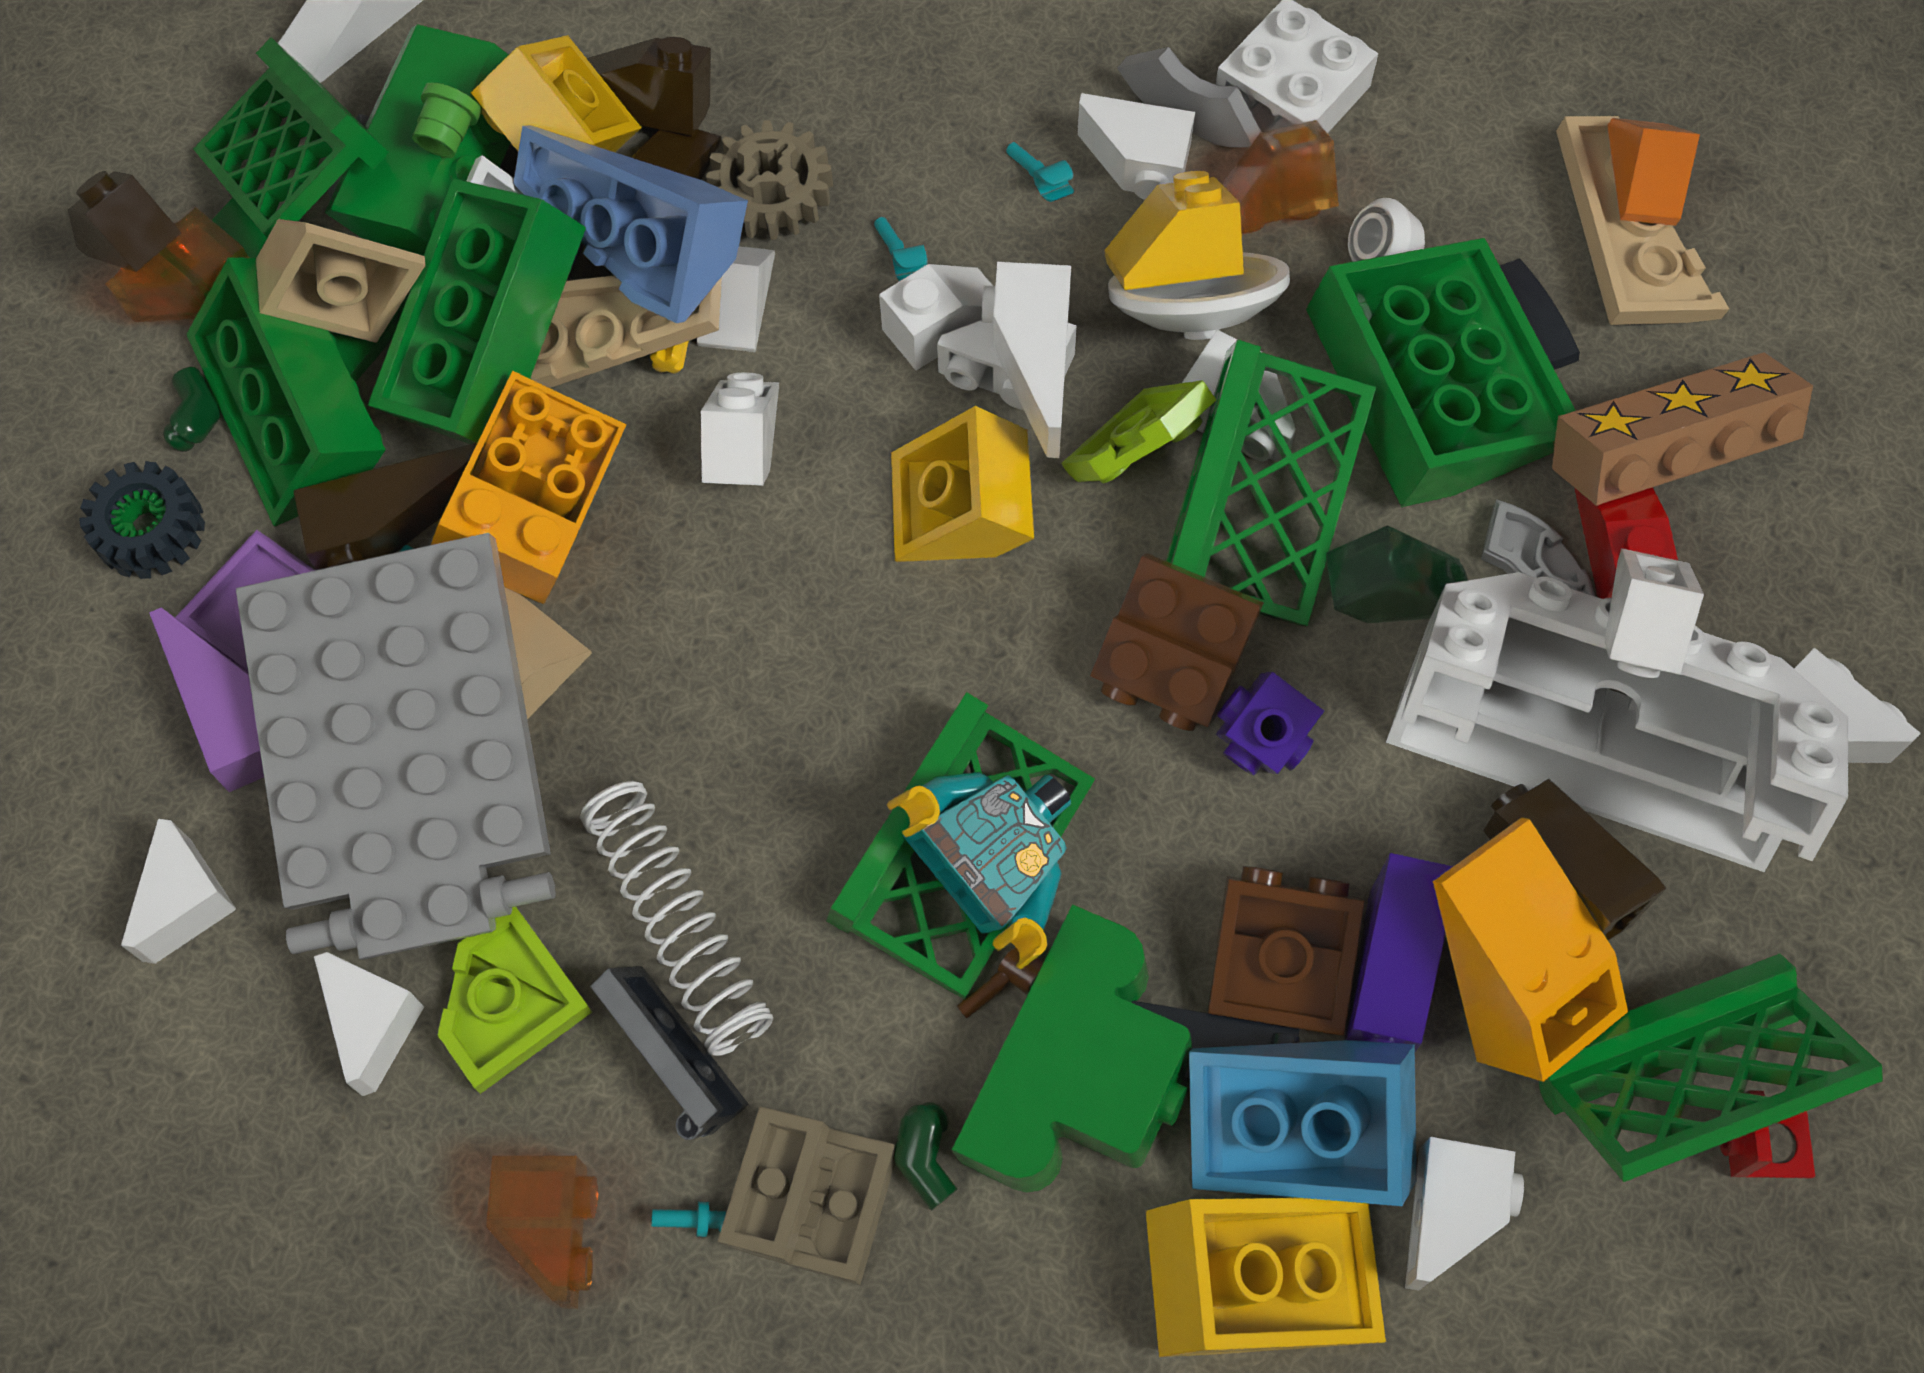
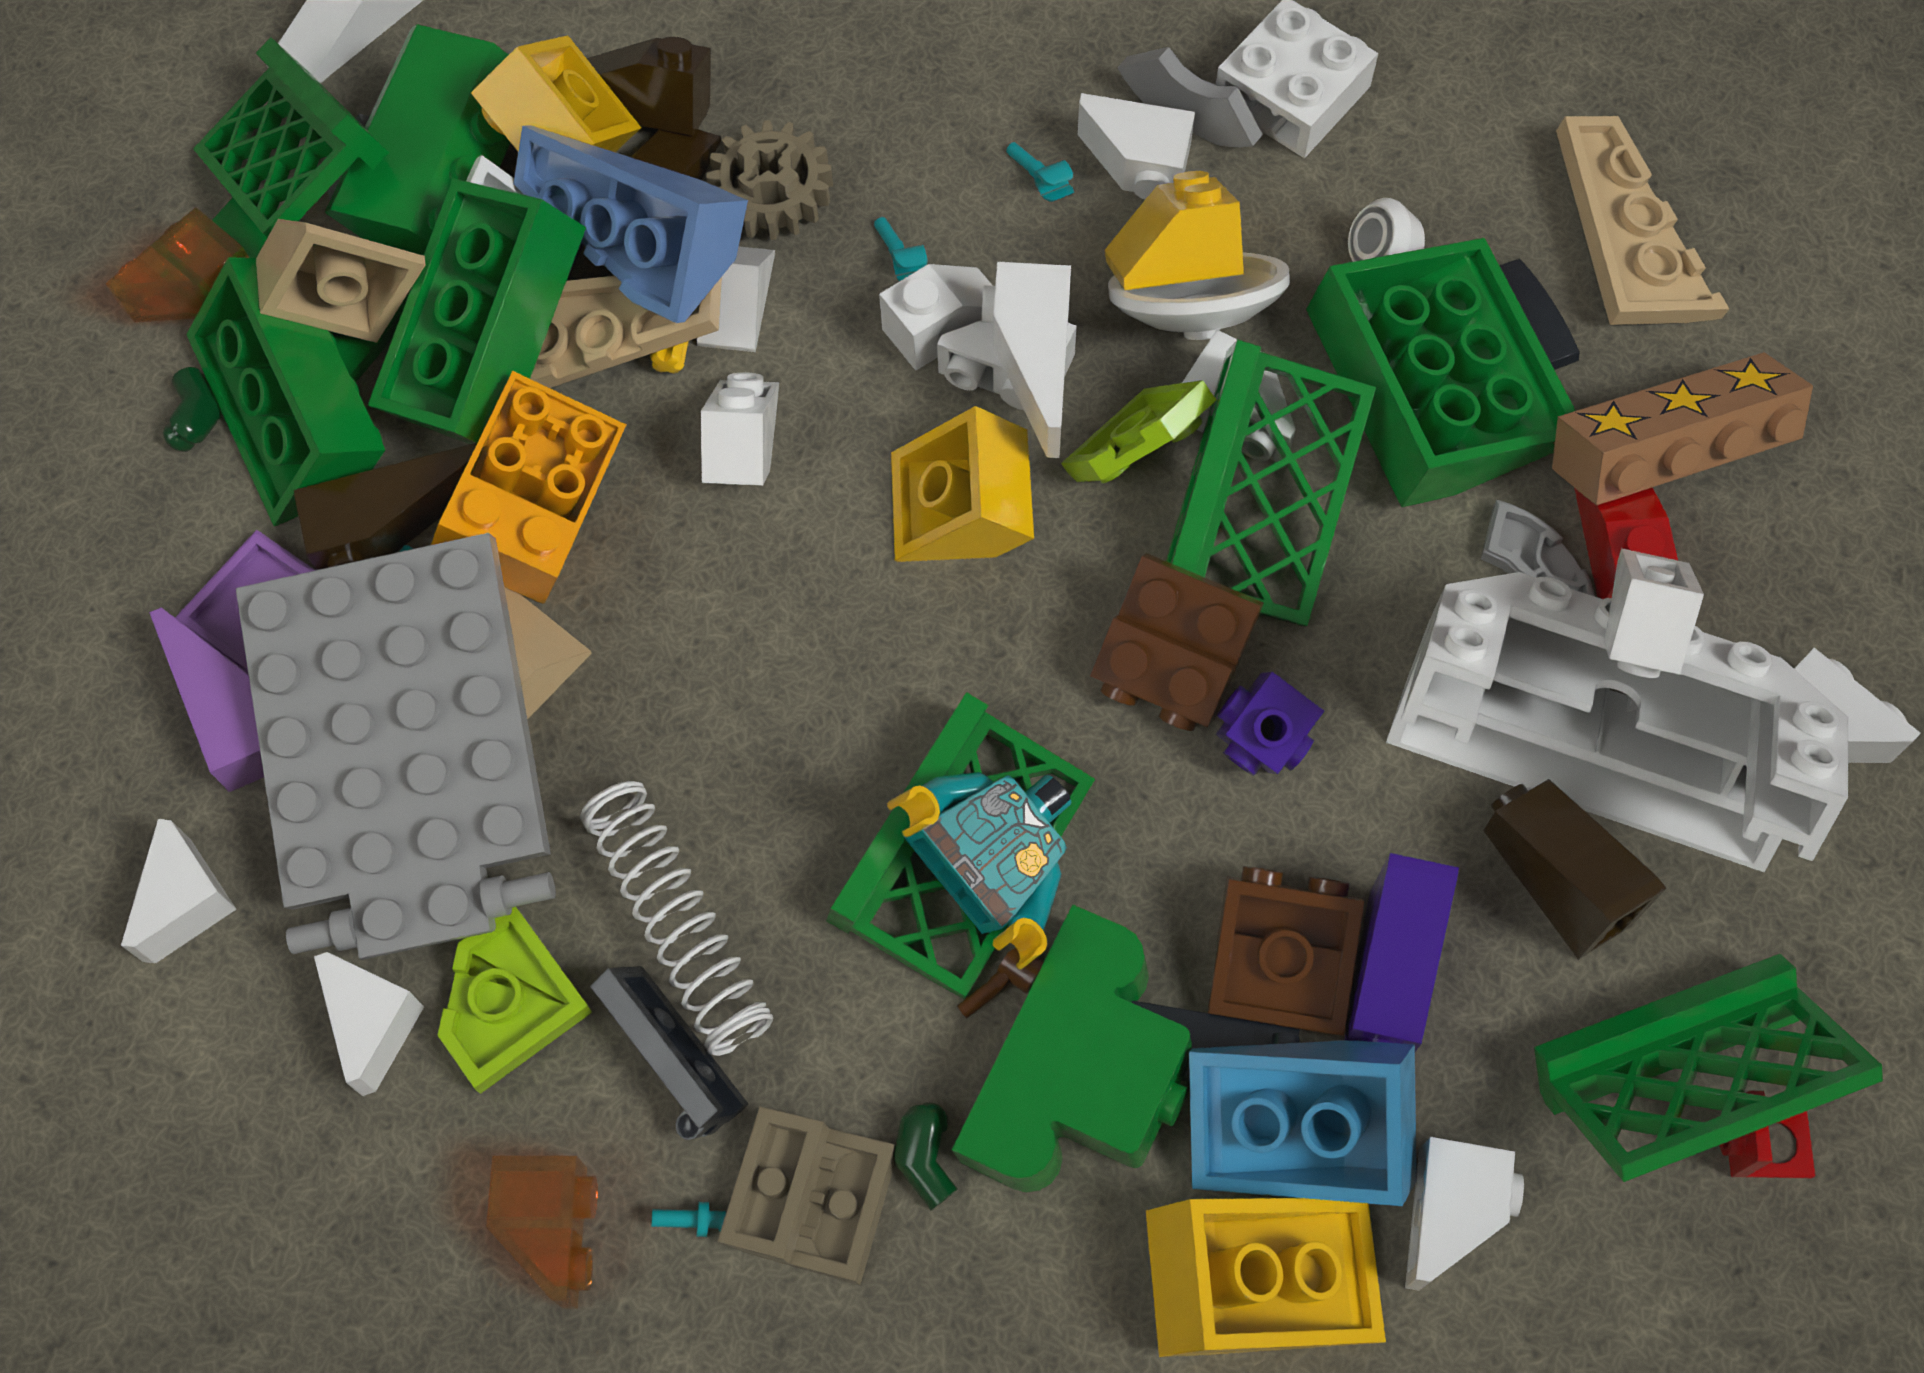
dark brown slope [68,171,182,272] -> none
black bush [79,461,205,579] -> none
bright green piece [412,83,482,158] -> none
clear orange slope [1222,120,1339,233] -> none
clear green slope [1326,525,1468,623] -> none
light orange slope [1433,817,1628,1082] -> none
orange slope [1607,118,1700,226] -> none

